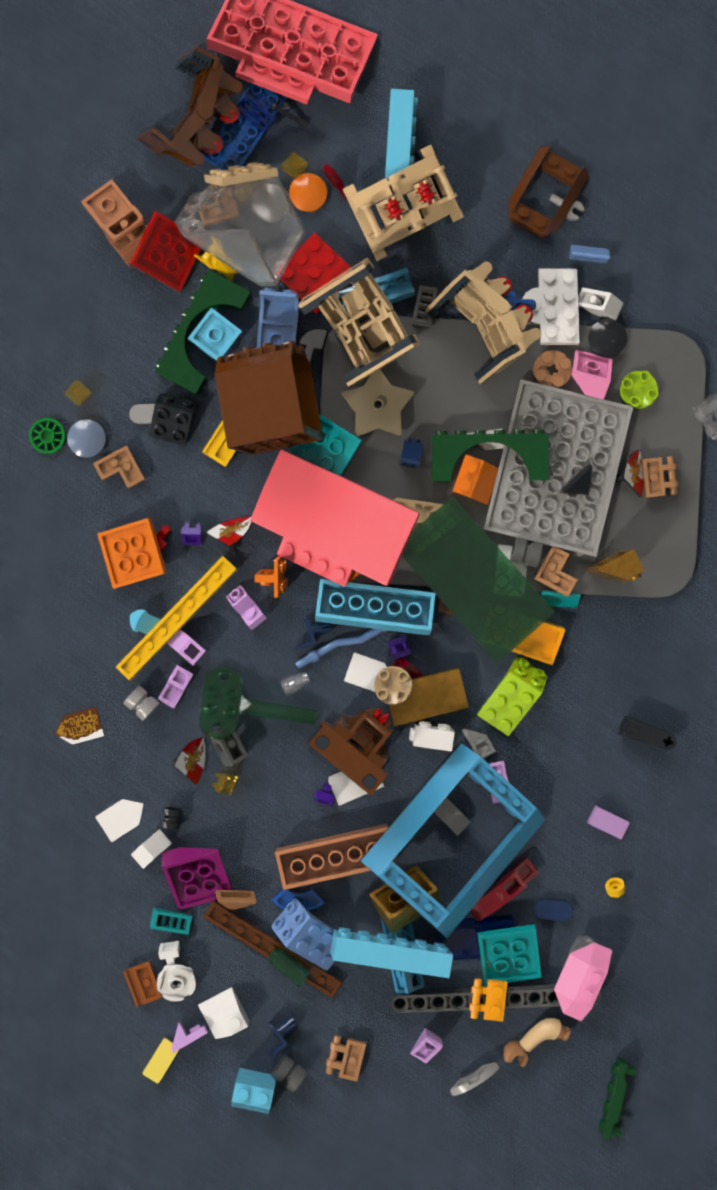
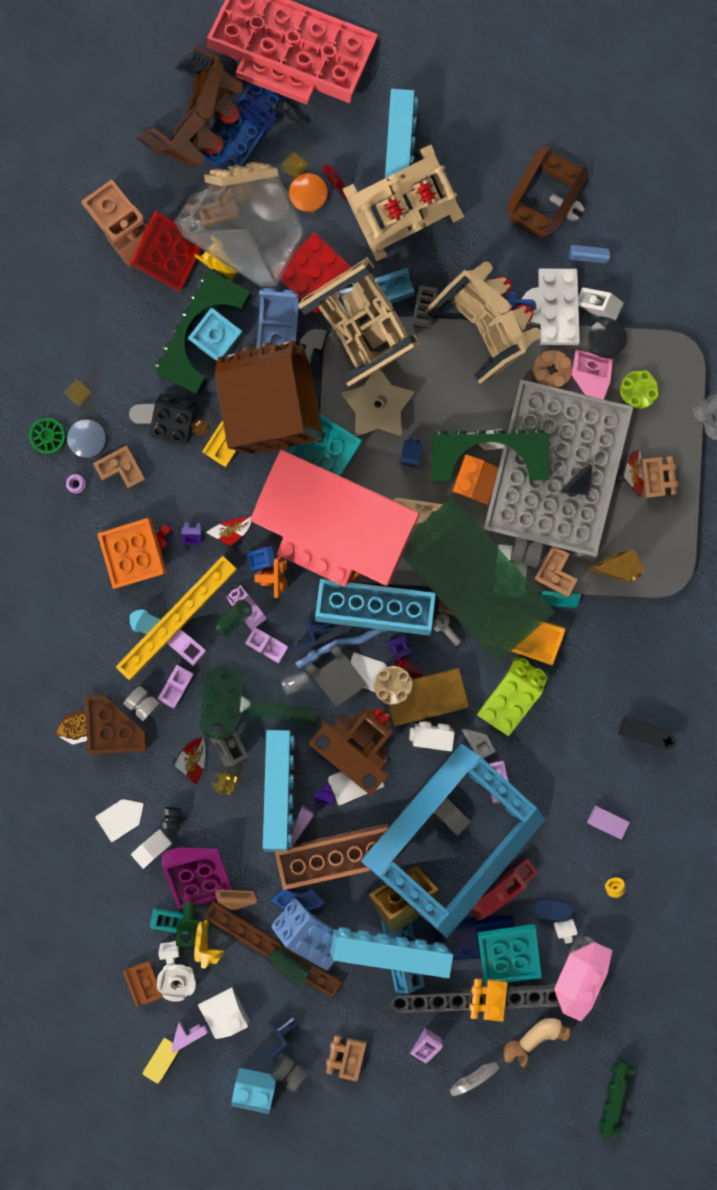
none -> lavender plate [66,474,86,494]
none -> reddish brown plate [85,695,146,754]
none -> dark green bracket [176,902,200,947]
none -> clear orange plate [190,419,209,436]
none -> yellow hair [194,920,224,968]
none -> clear green brick [215,600,252,636]
none -> lavender slope [245,628,290,664]
none -> blue plate [247,547,274,571]
none -> medium azure brick [263,730,295,852]
none -> lavender slope [292,805,314,846]
none -> dark grey flag [305,643,367,707]
none -> light grey bar [432,613,461,646]
none -> white tile [554,918,577,944]

